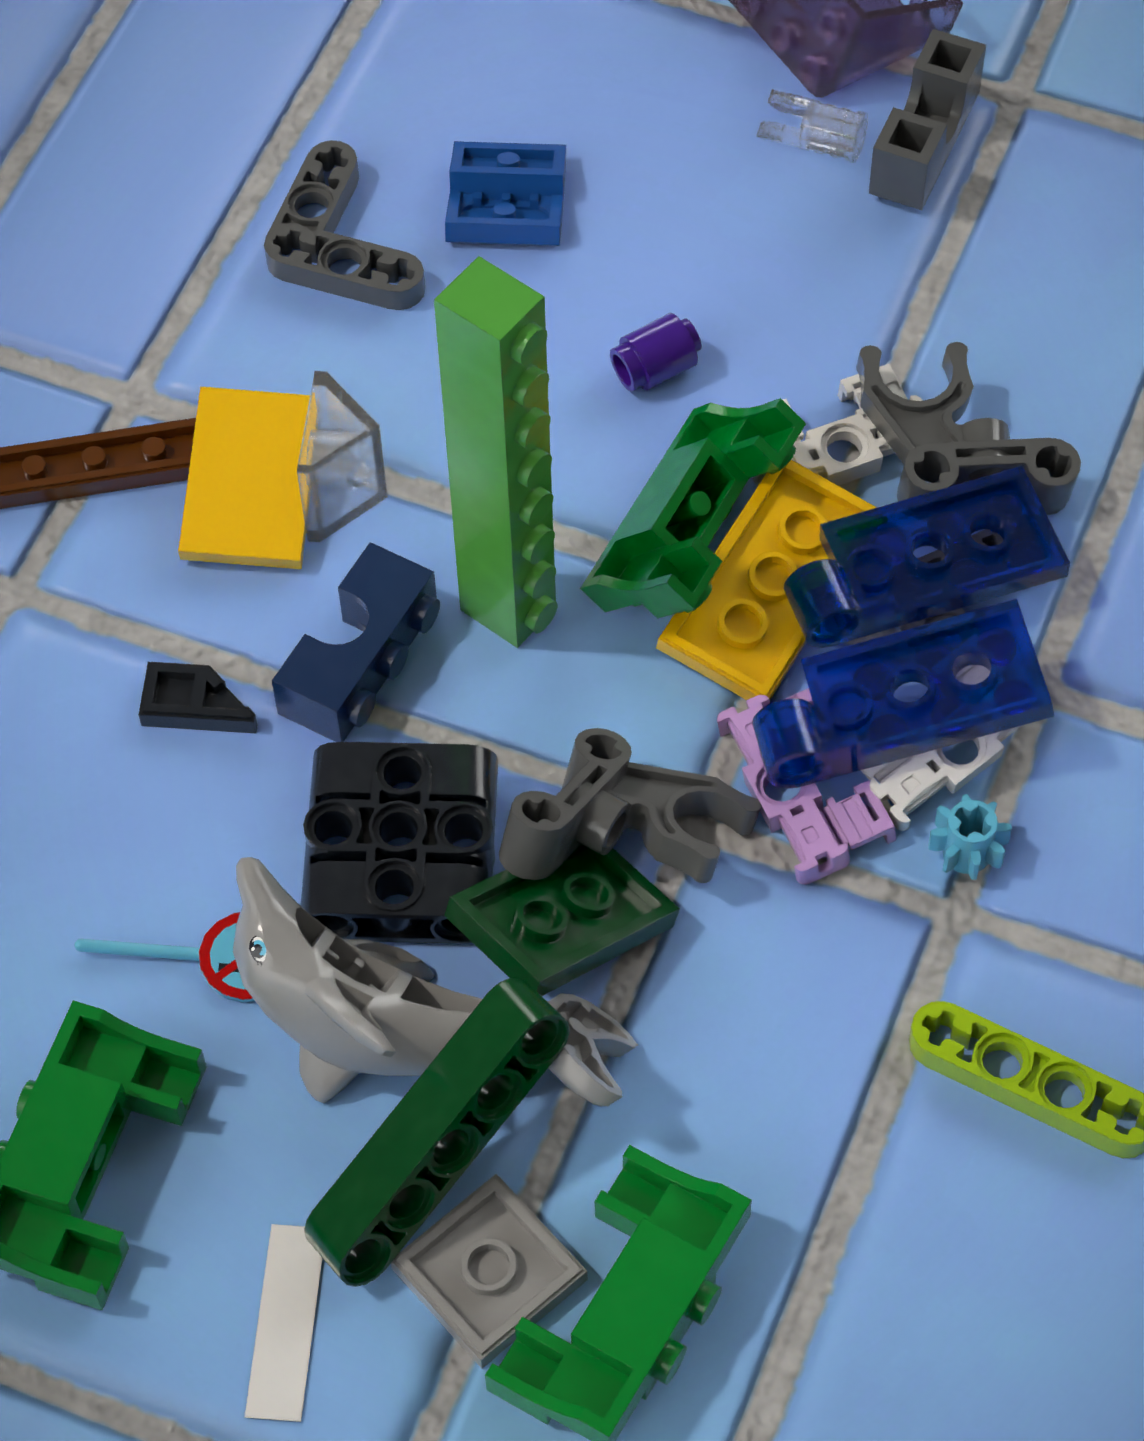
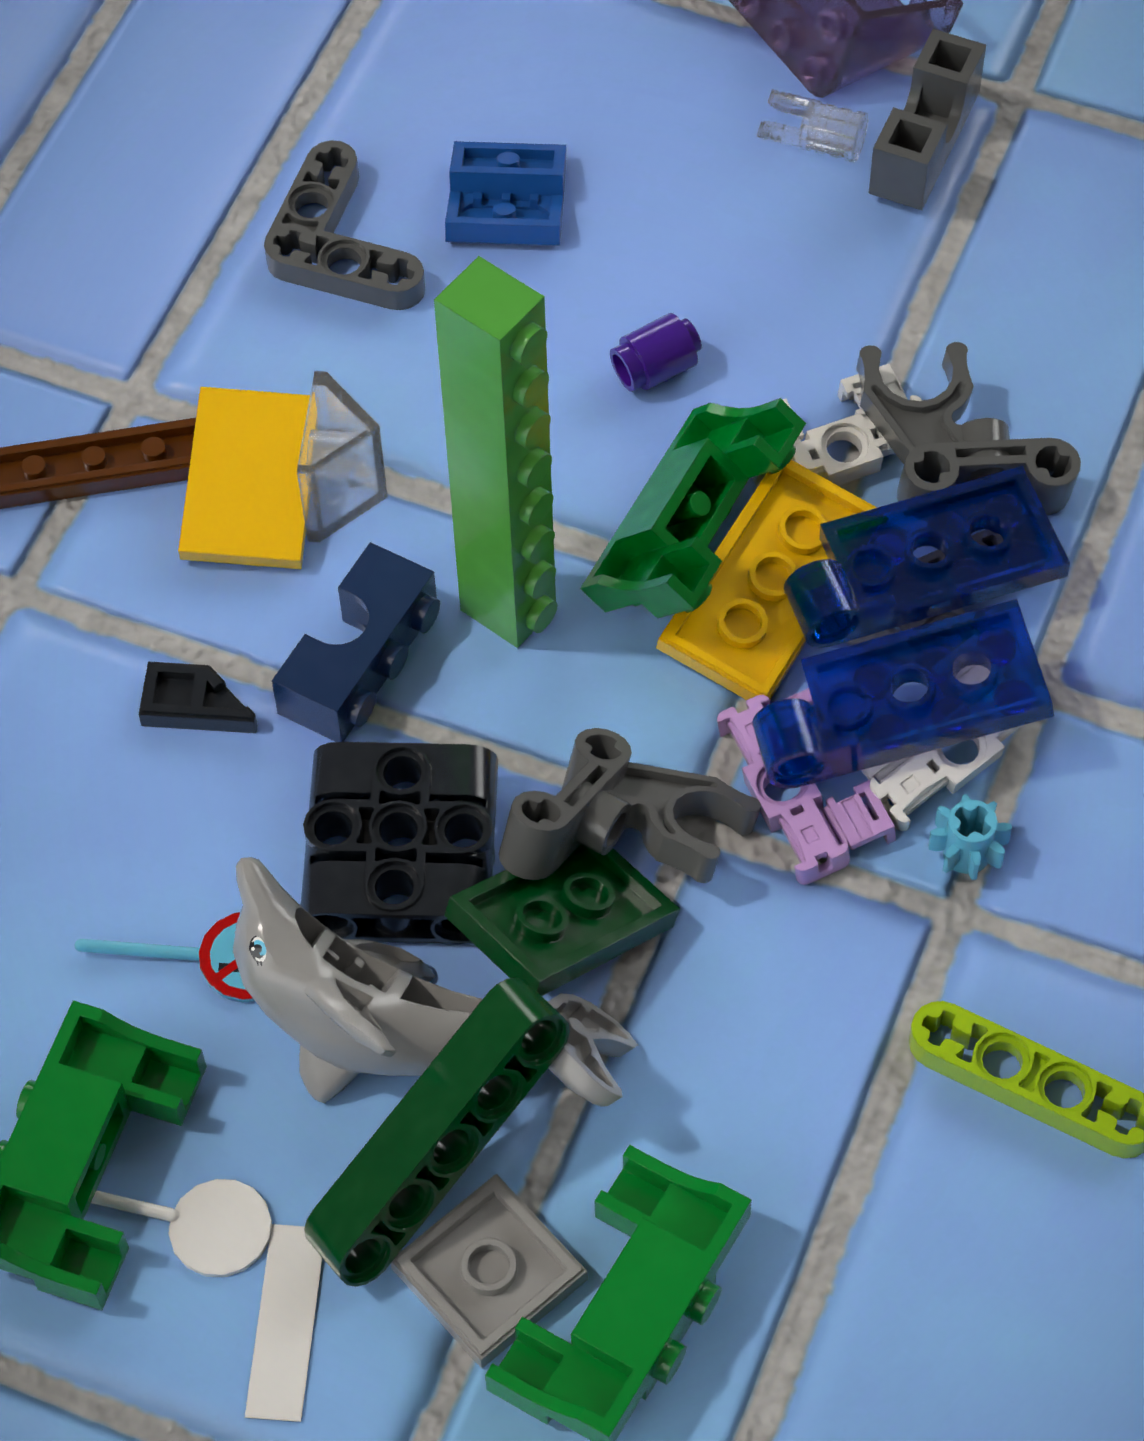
none -> white piece [91,1179,272,1277]

